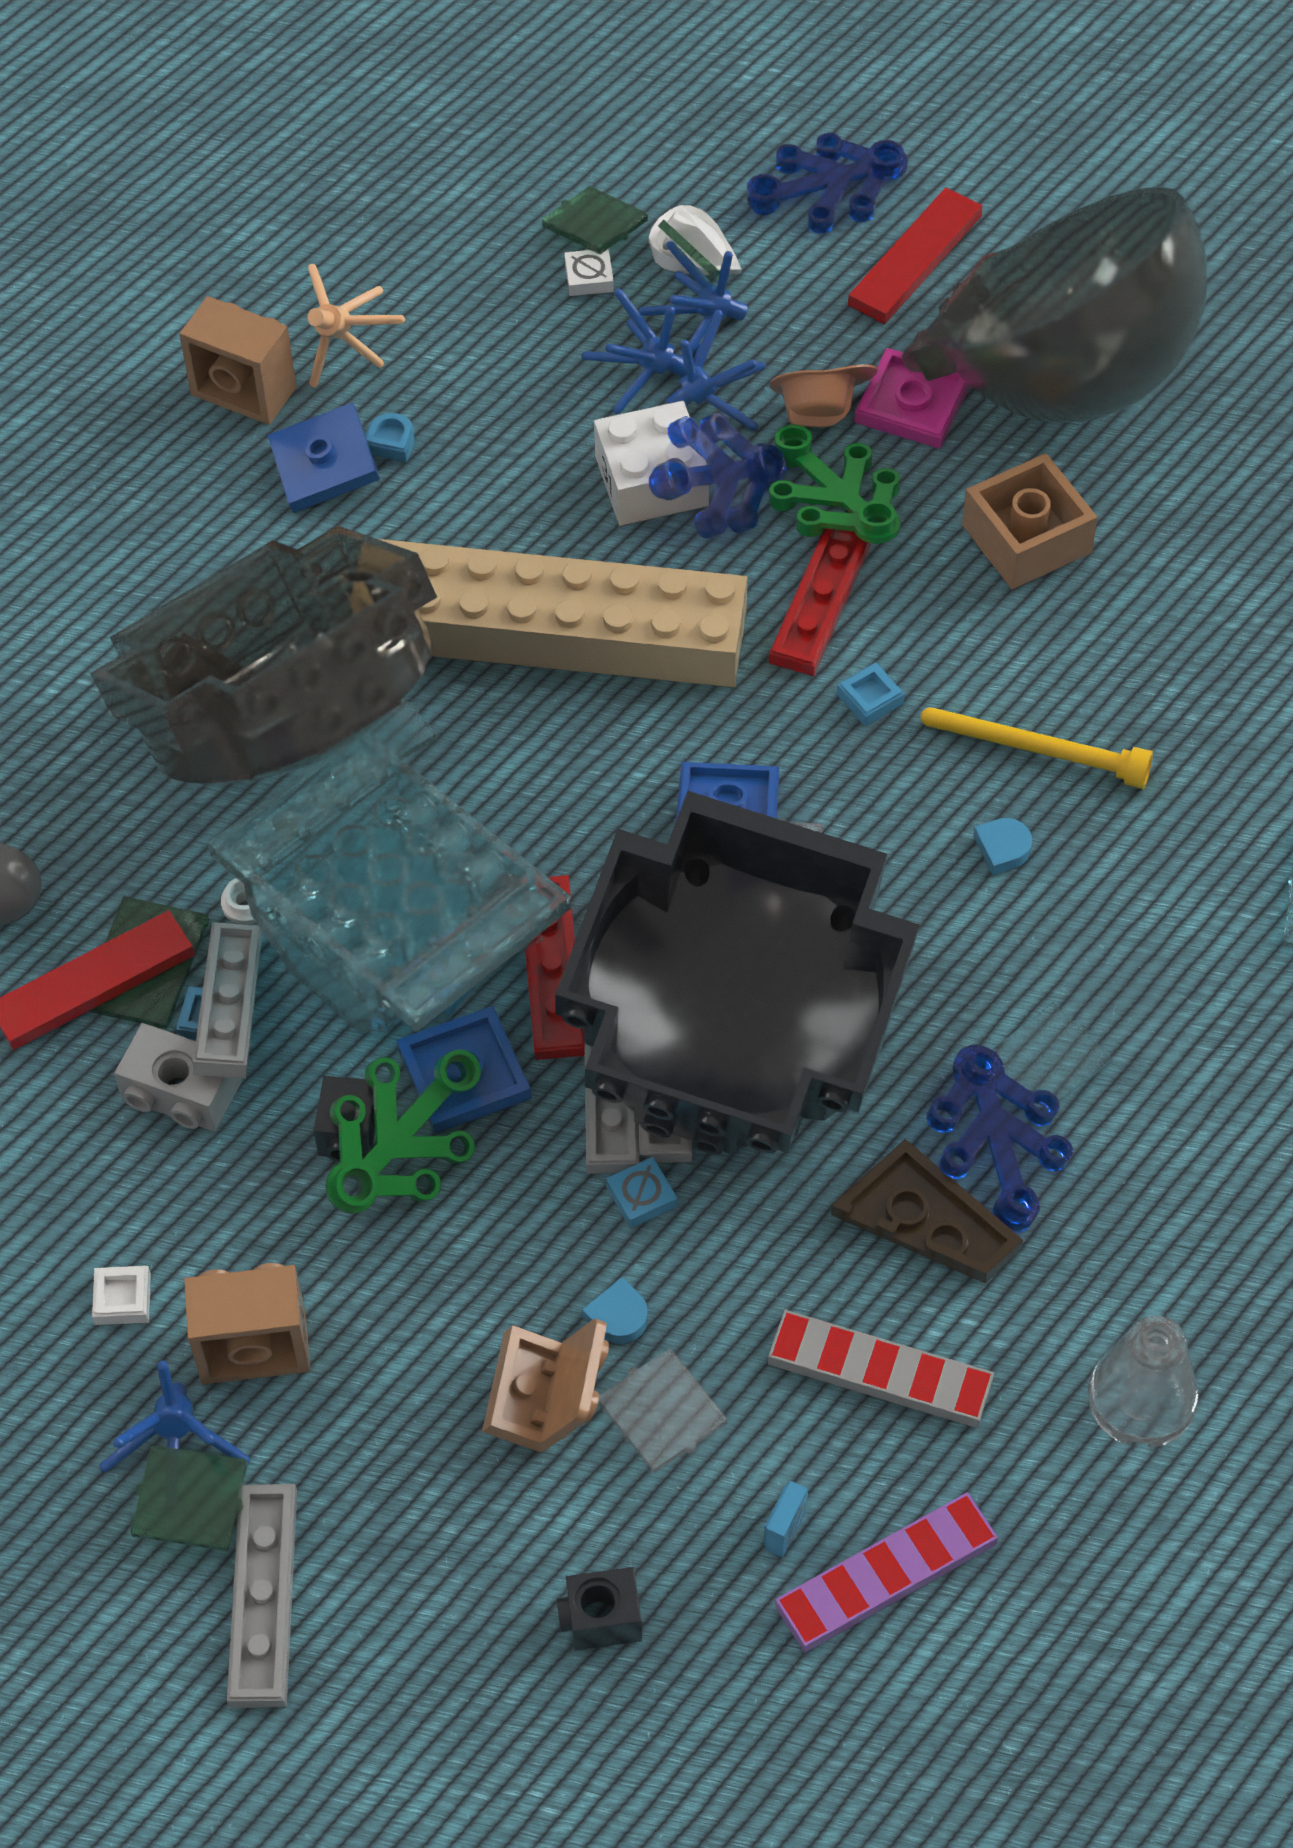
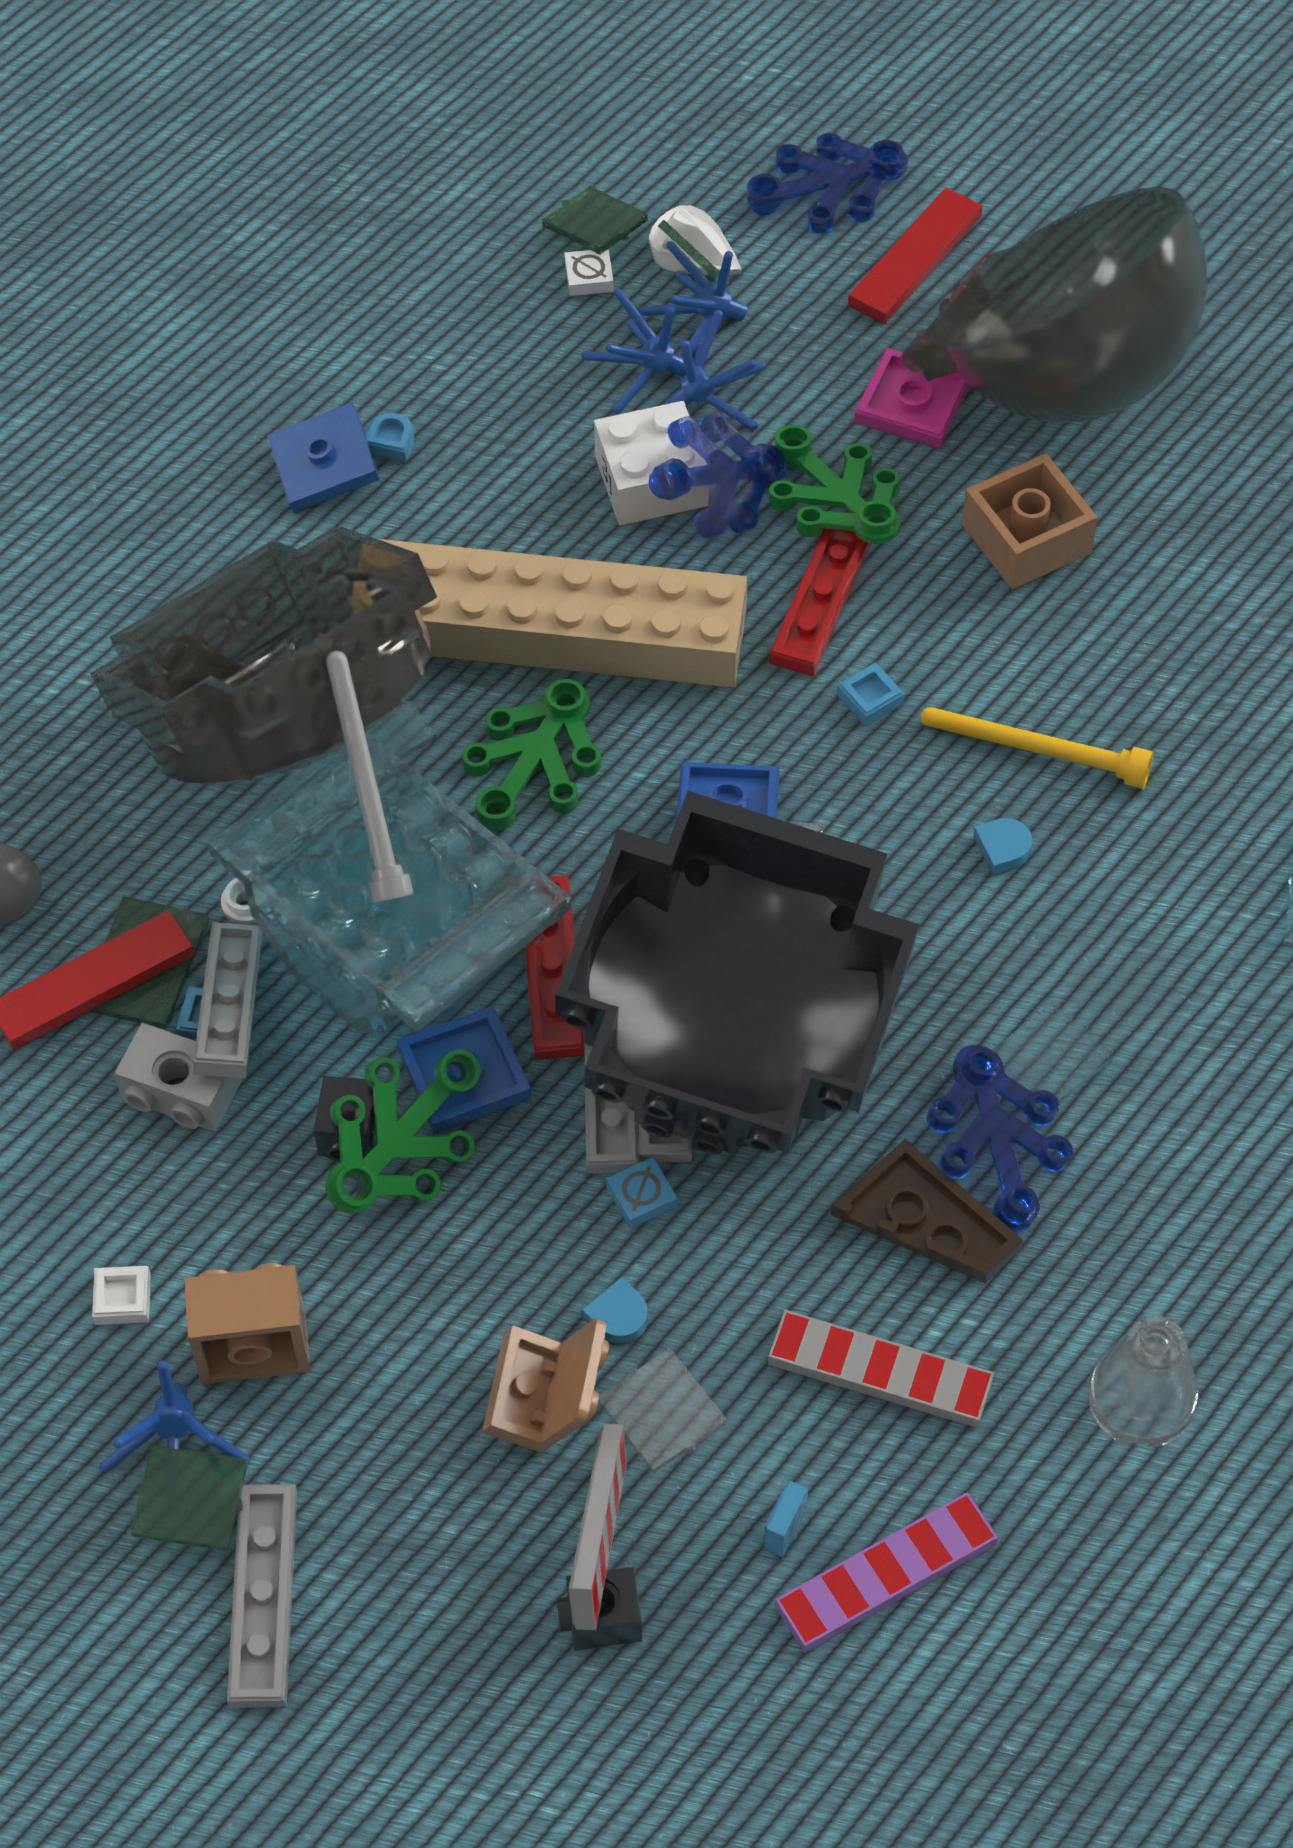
medium nougat brick [179,296,297,425] -> none
light nougat plant [307,264,405,388] -> none
nougat piece [770,364,878,428] -> none
none -> light grey piece [326,651,414,903]
none -> green plant [462,679,601,831]
none -> light grey tile [569,1424,627,1630]

